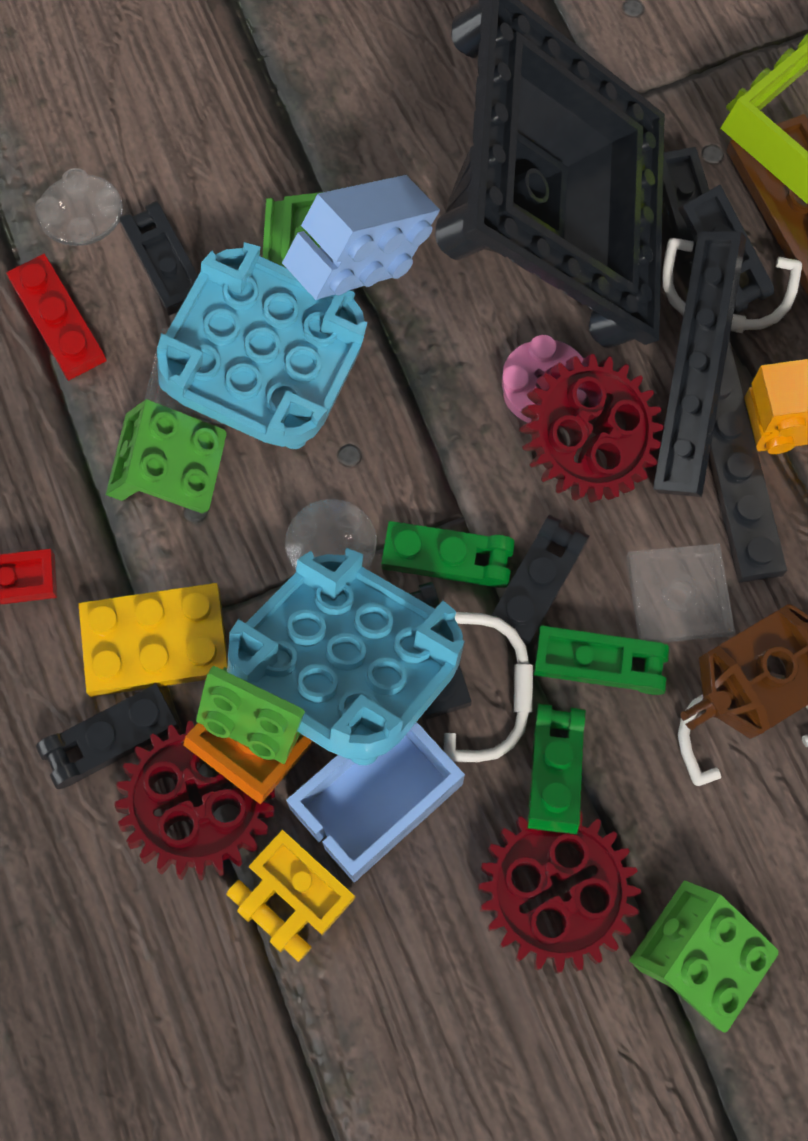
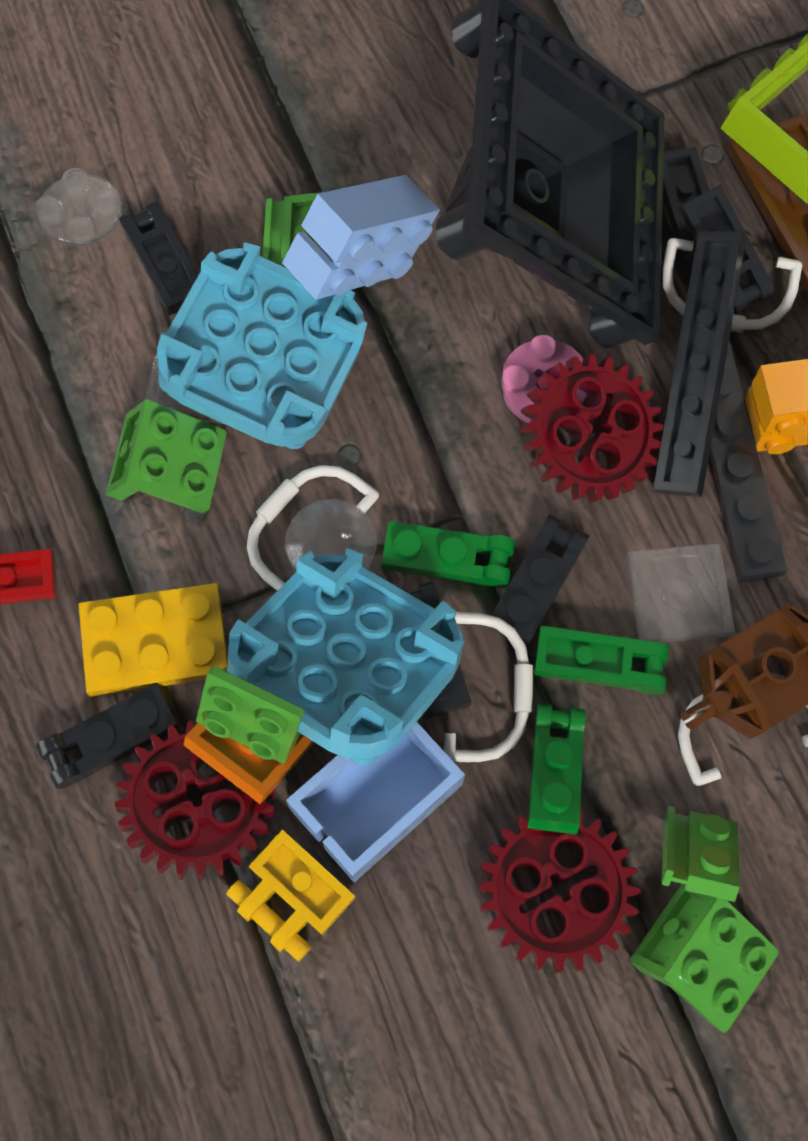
red plate [6,253,107,381] -> none
none -> white piece [246,465,379,591]
none -> bright green plate [662,806,740,902]

